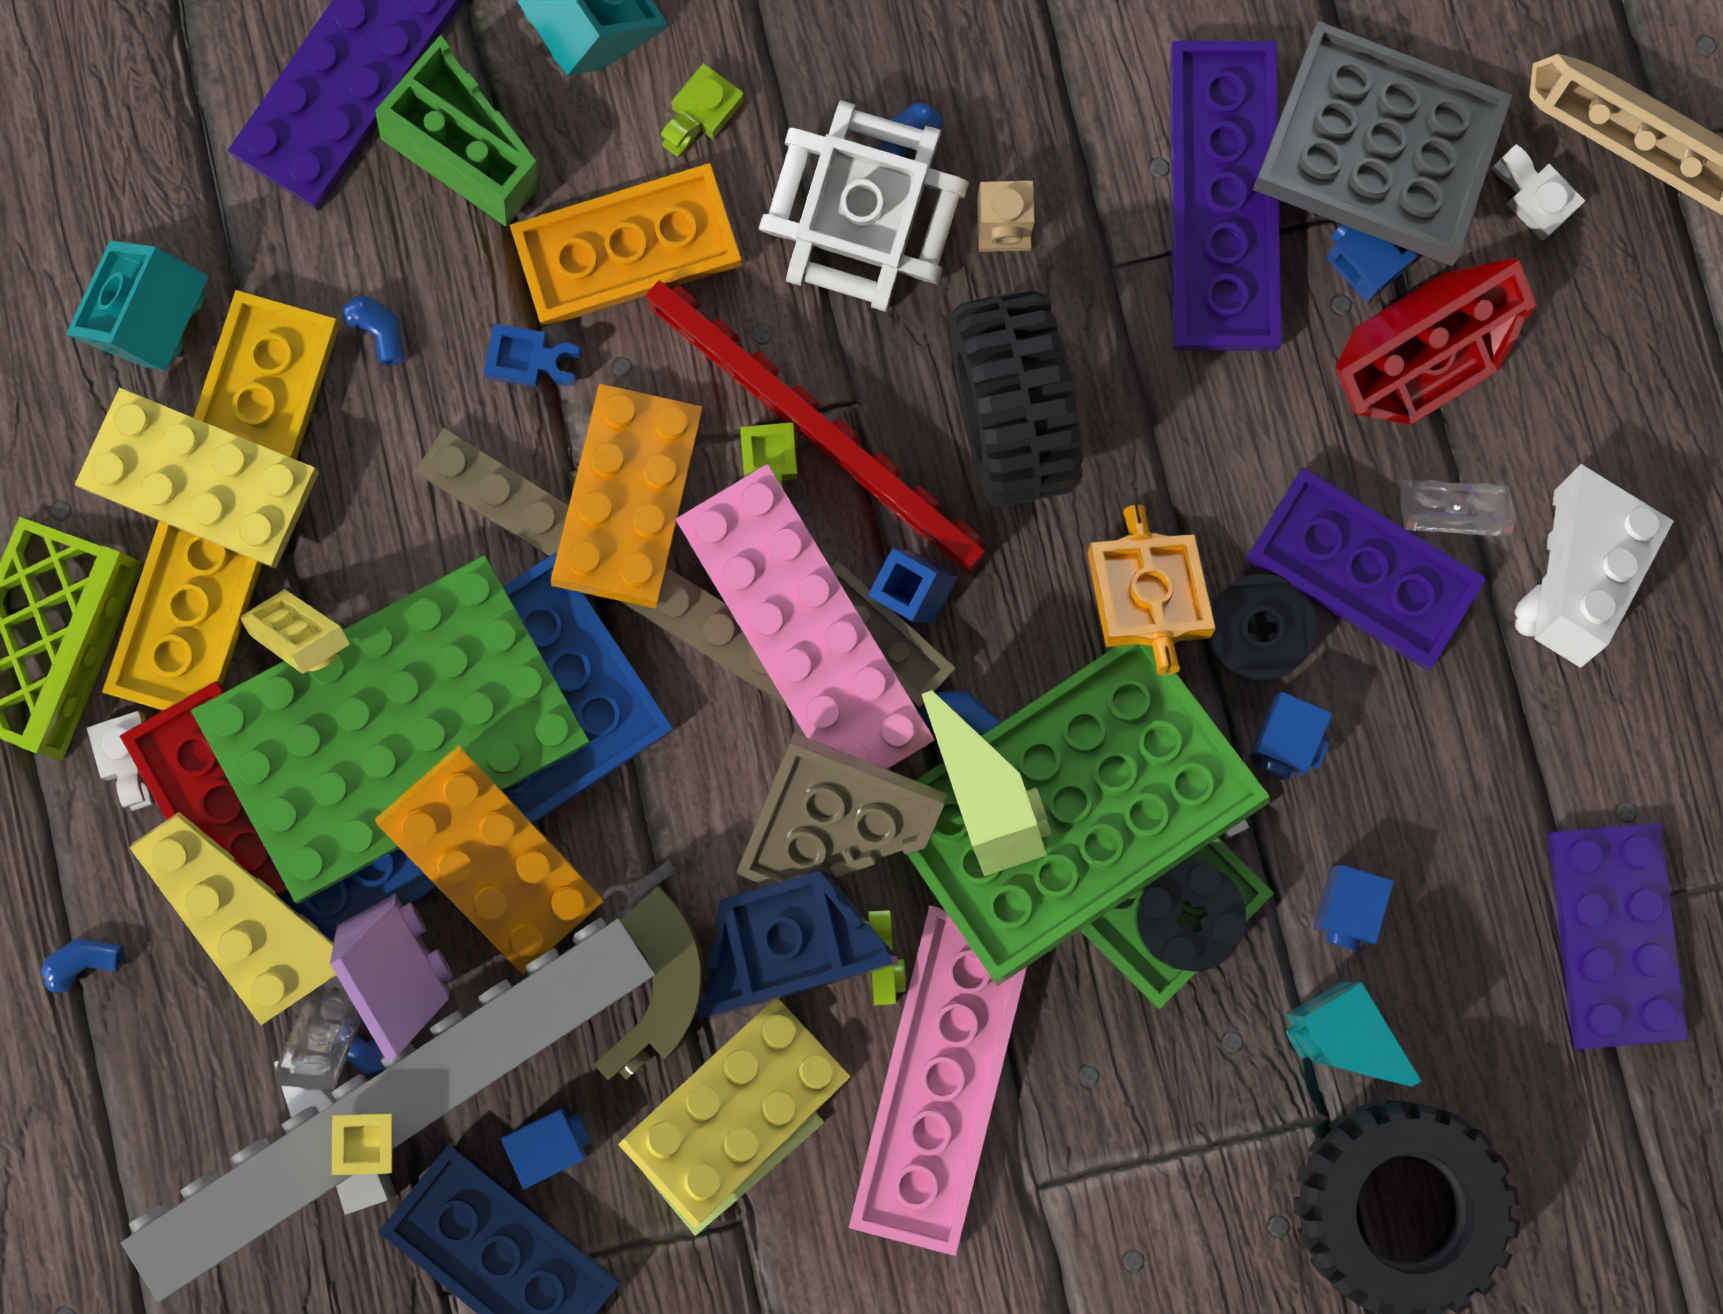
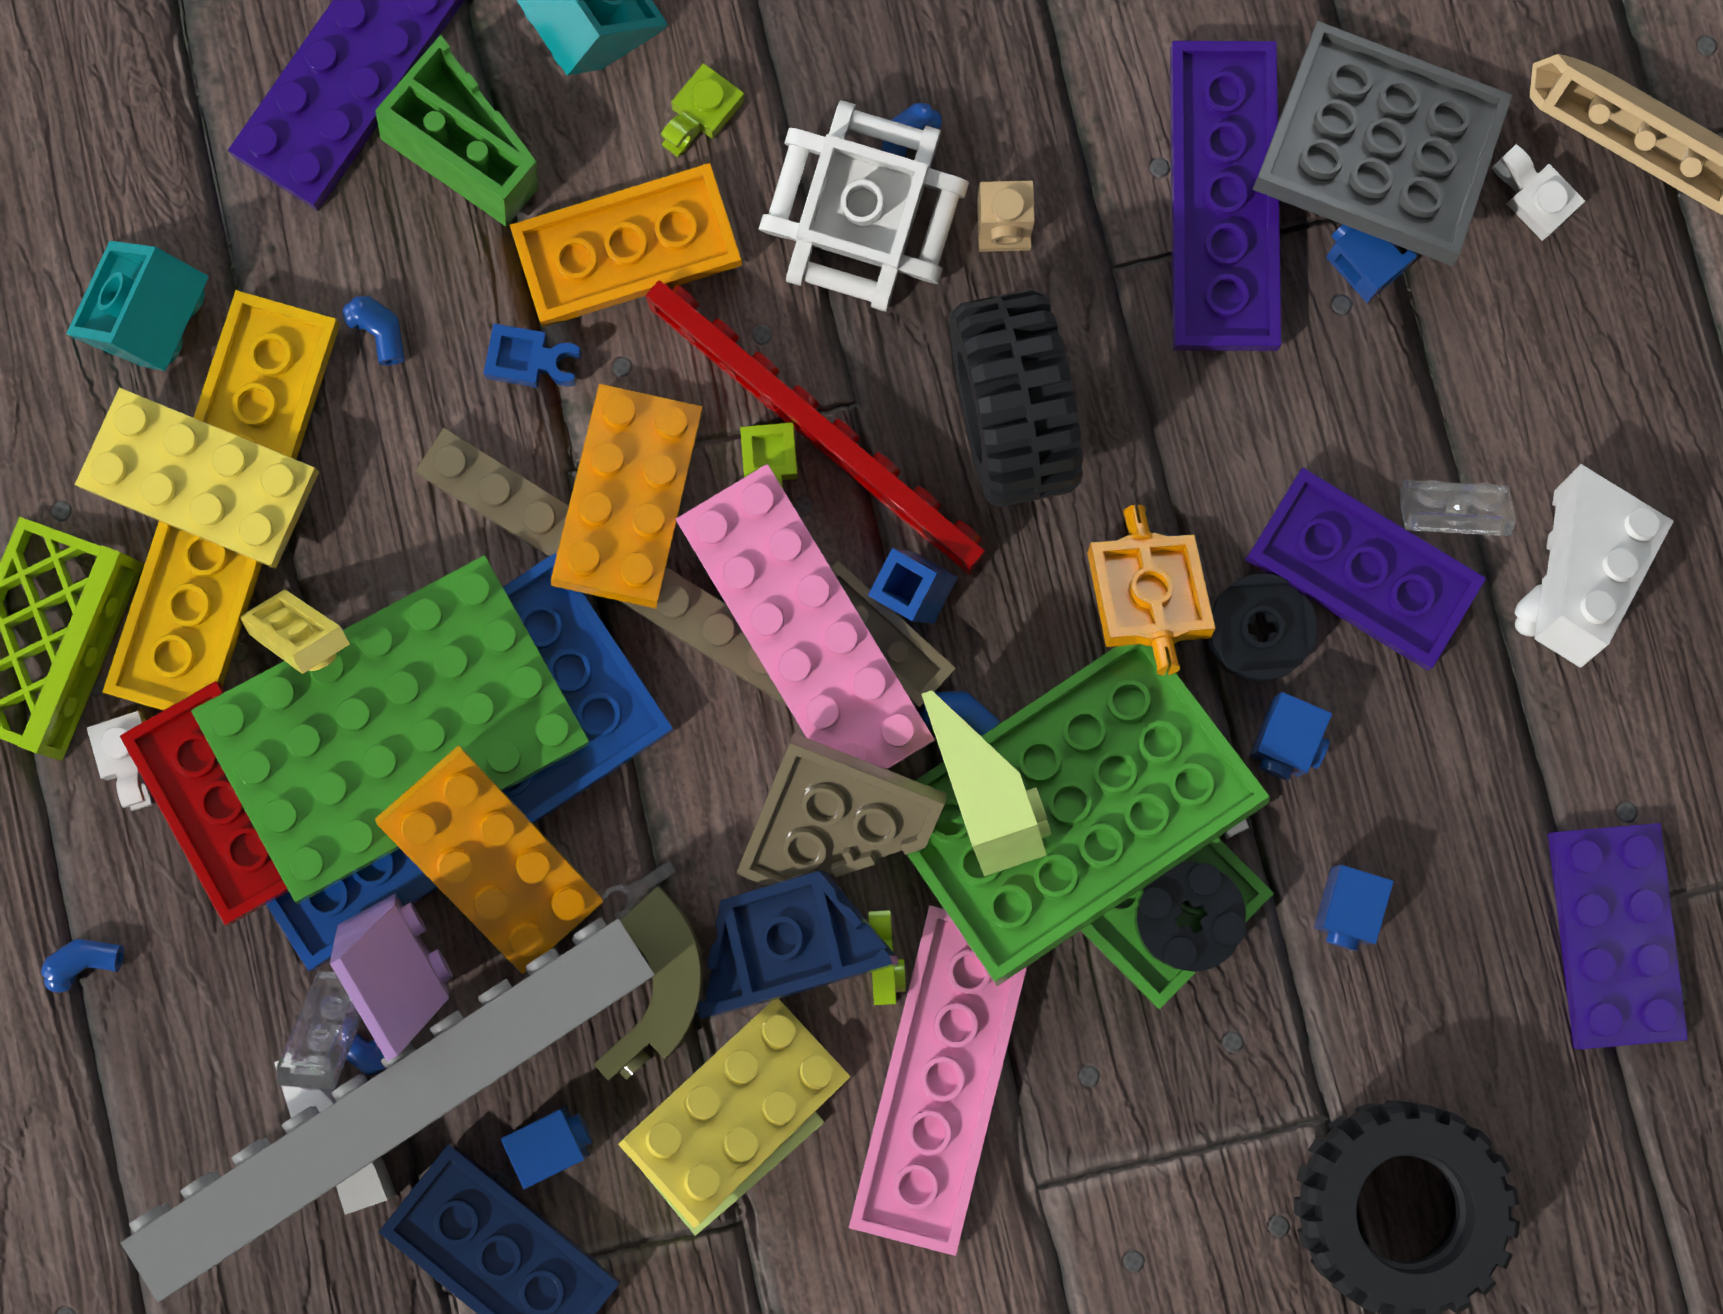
light yellow wing [129,812,336,1025] -> none
light yellow plate [332,1113,393,1175] -> none
teal slope [1285,982,1421,1087] -> none
red wedge [1335,258,1536,425] -> none

